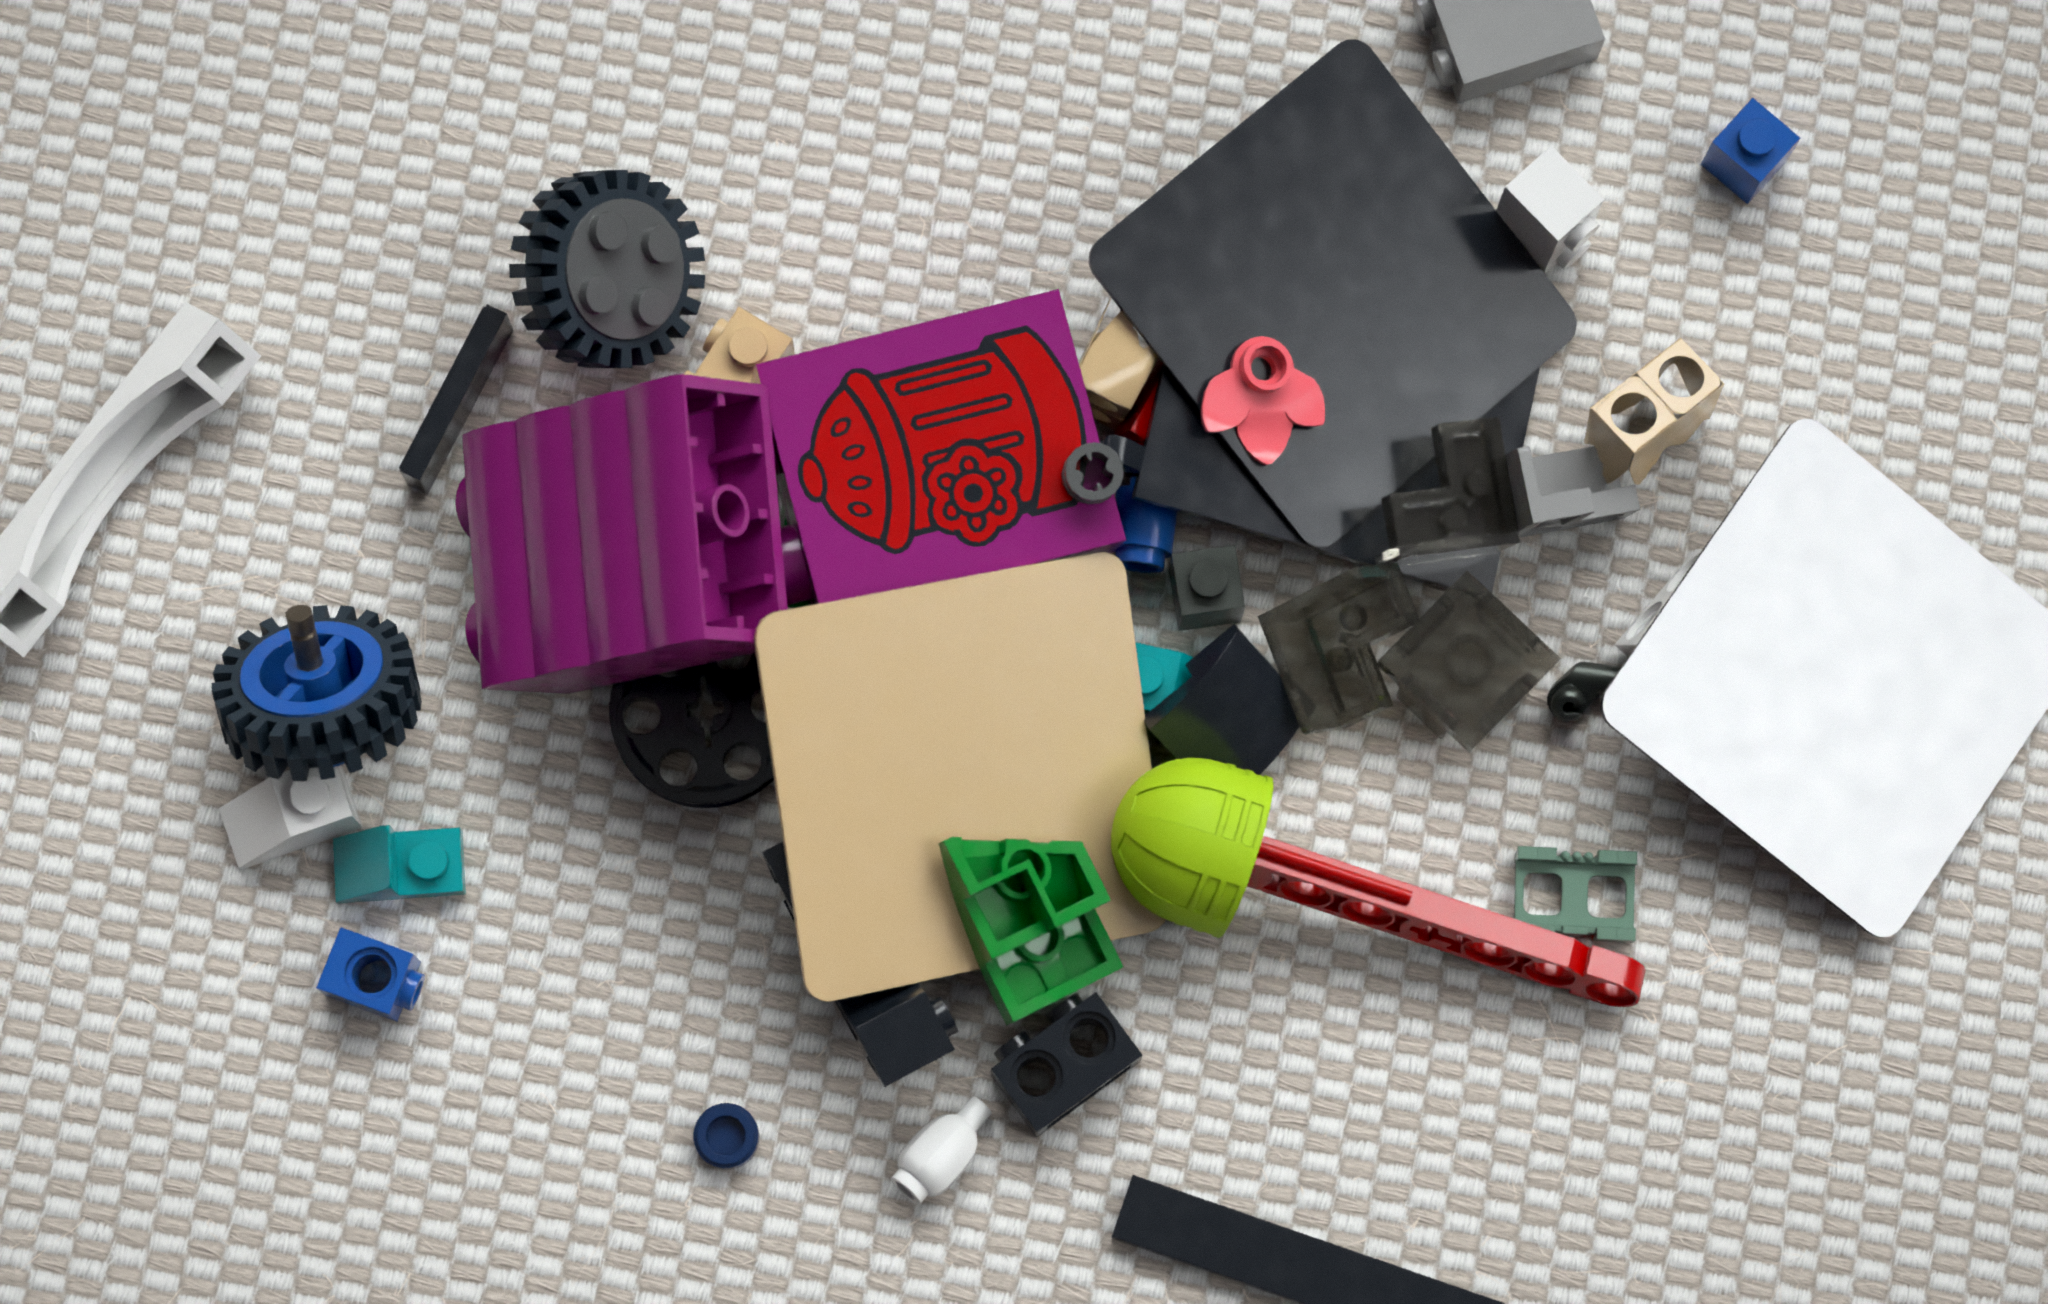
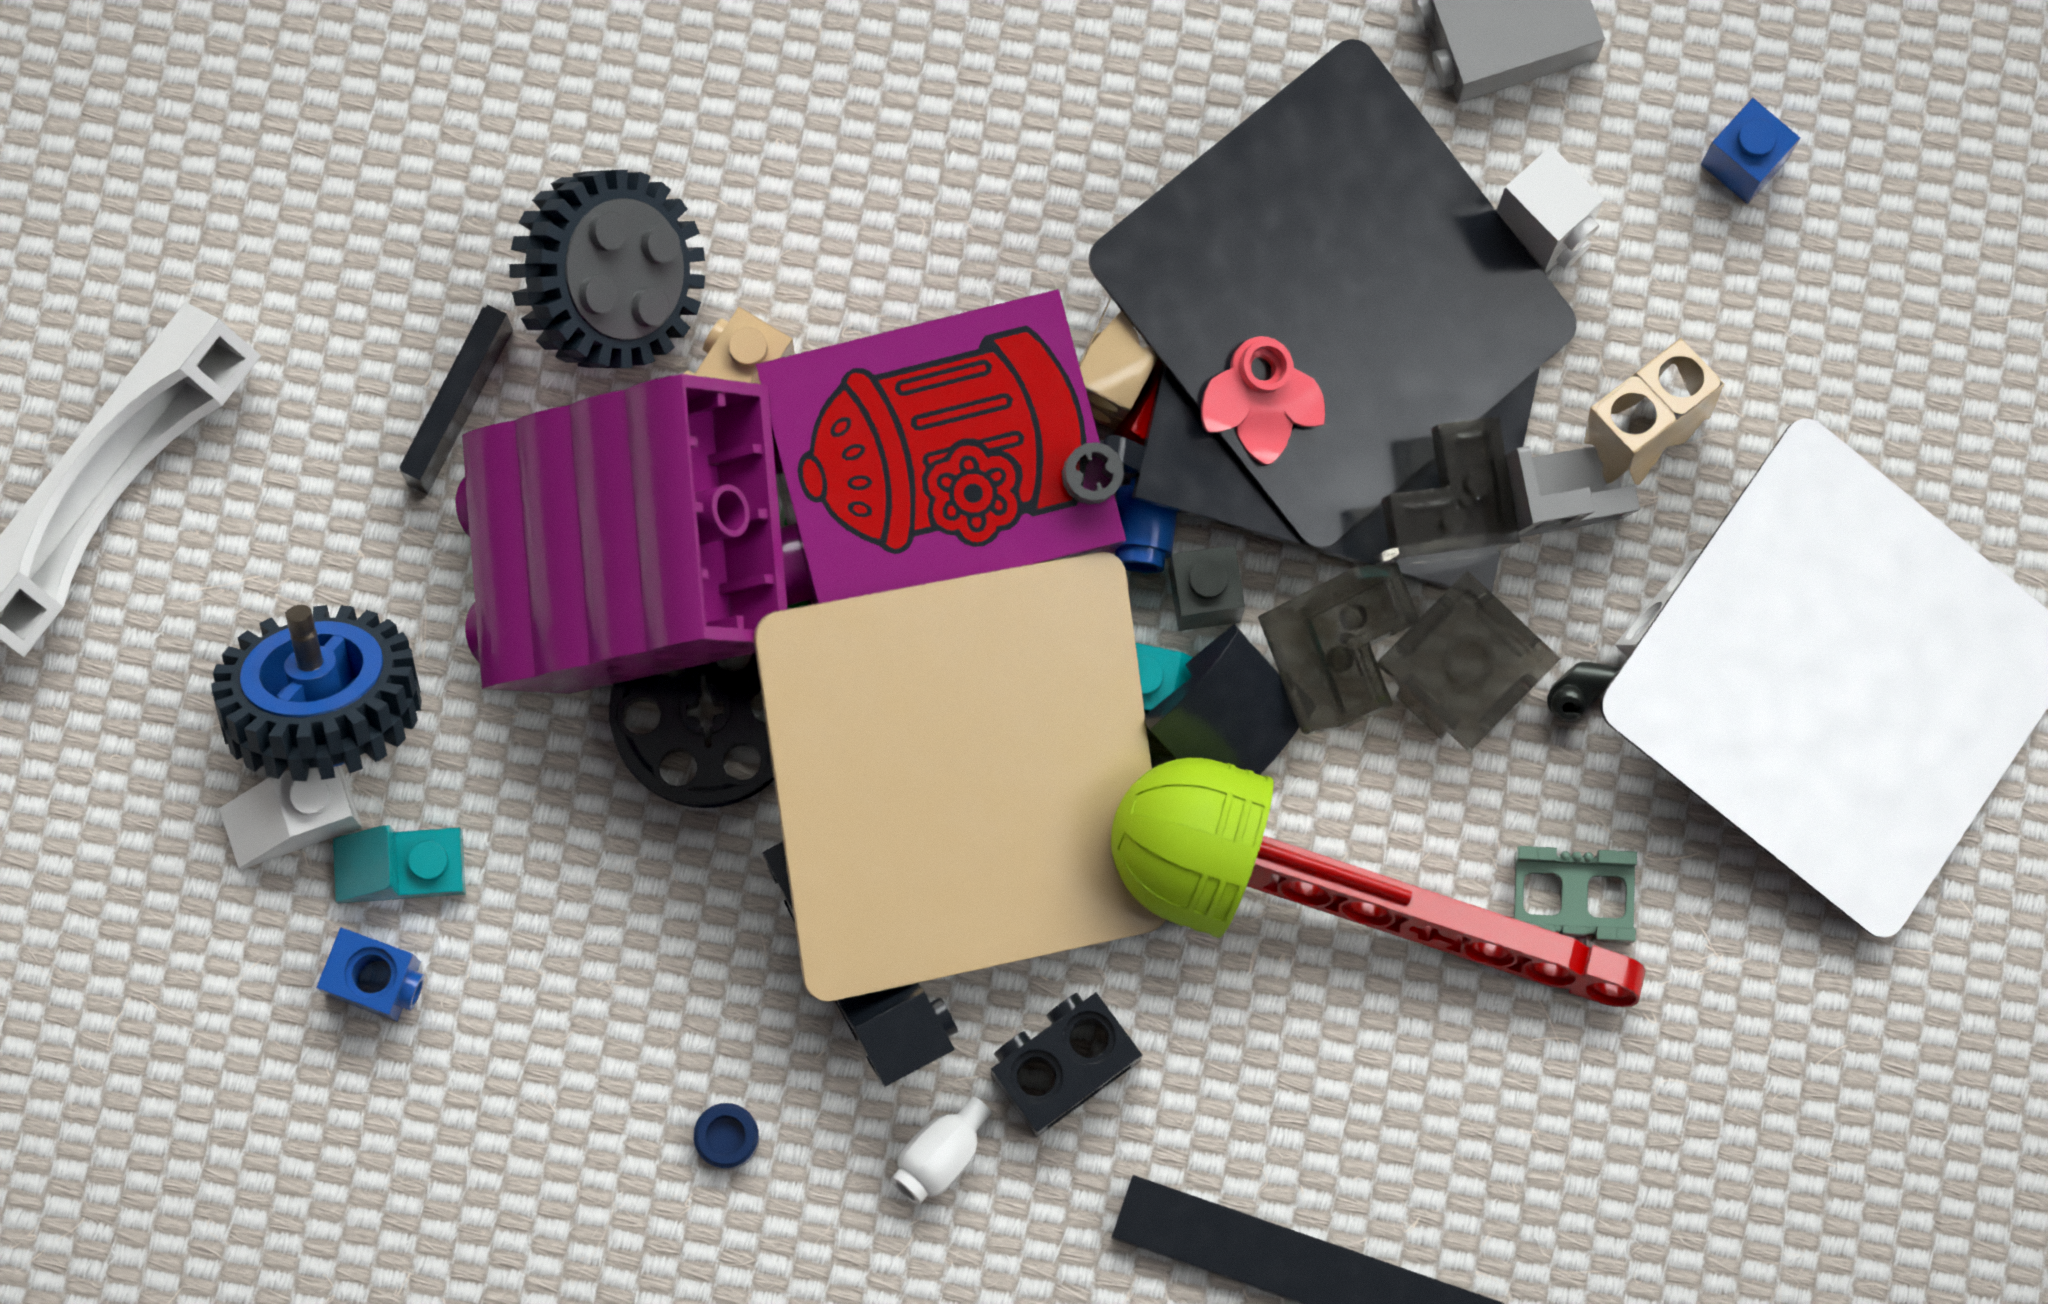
green slope [939,837,1124,1026] -> none

